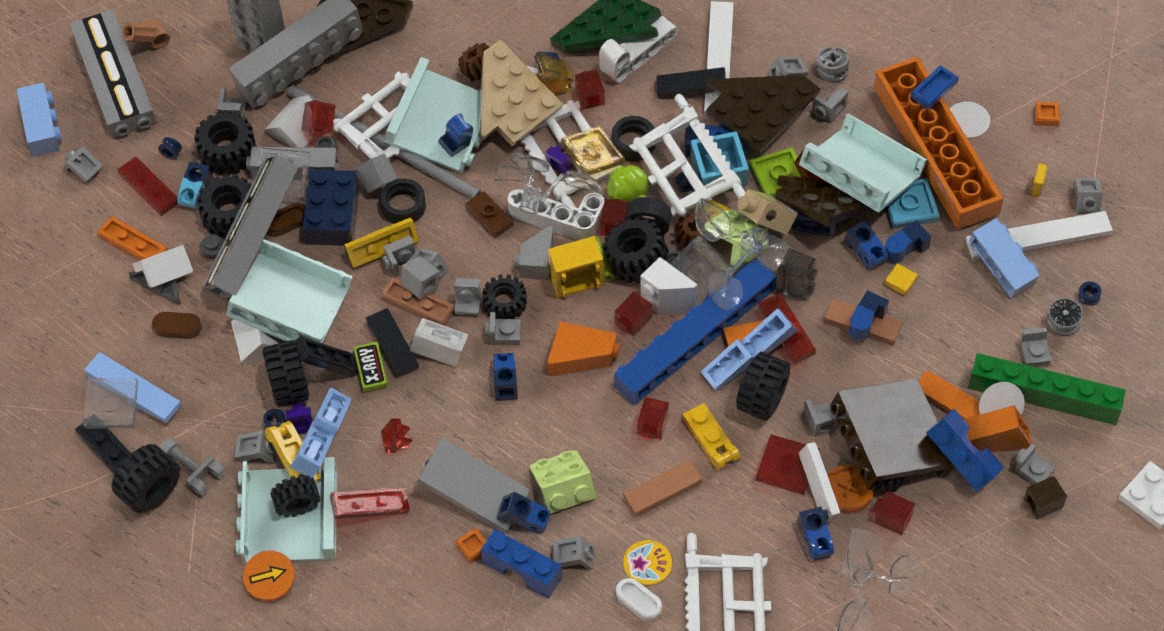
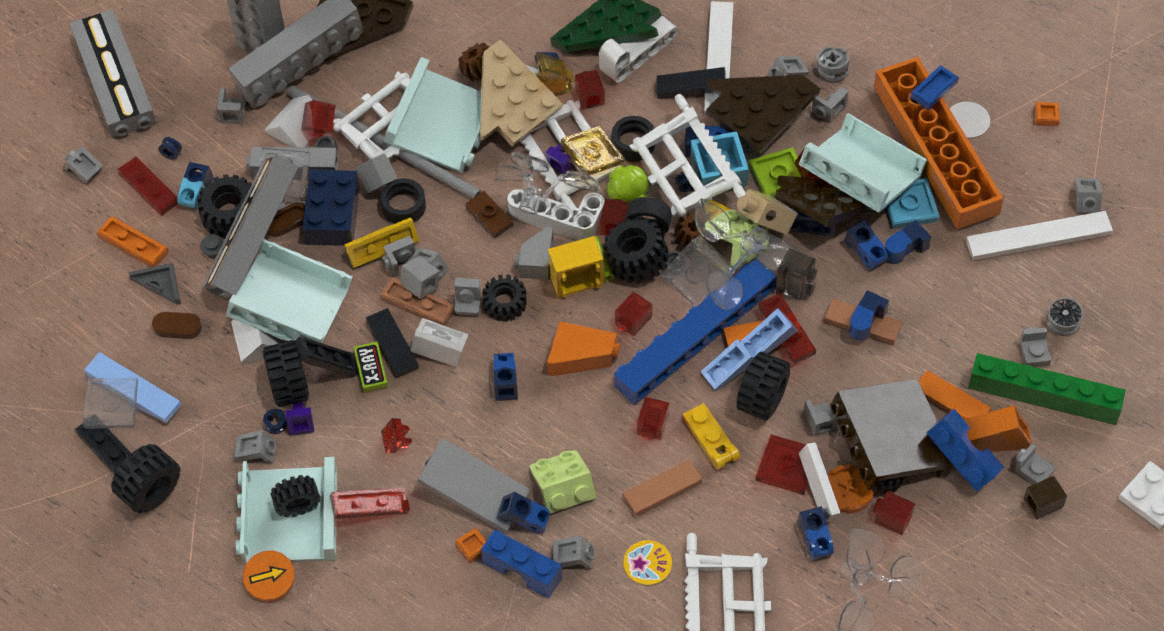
light blue brick [17,82,62,157] -> none
nougat piece [122,18,170,49] -> none
white panel [133,245,193,288] -> none
light grey bar [160,437,226,497] -> none
black tyre [194,111,257,175] -> none
yellow plate [265,421,322,483] -> none
light blue slope [290,387,352,478] -> none
leg [439,113,473,157] -> none
light grey bracket [485,312,521,345] -> none
white tile [616,578,662,621] -> none
white slope [641,257,697,315] -> none
yellow tile [884,263,918,296] -> none
light blue brick [969,218,1039,299] -> none
white sticker [979,382,1025,415] -> none
yellow tile [1031,163,1048,197] -> none
dark blue bush [1079,281,1101,306] -> none

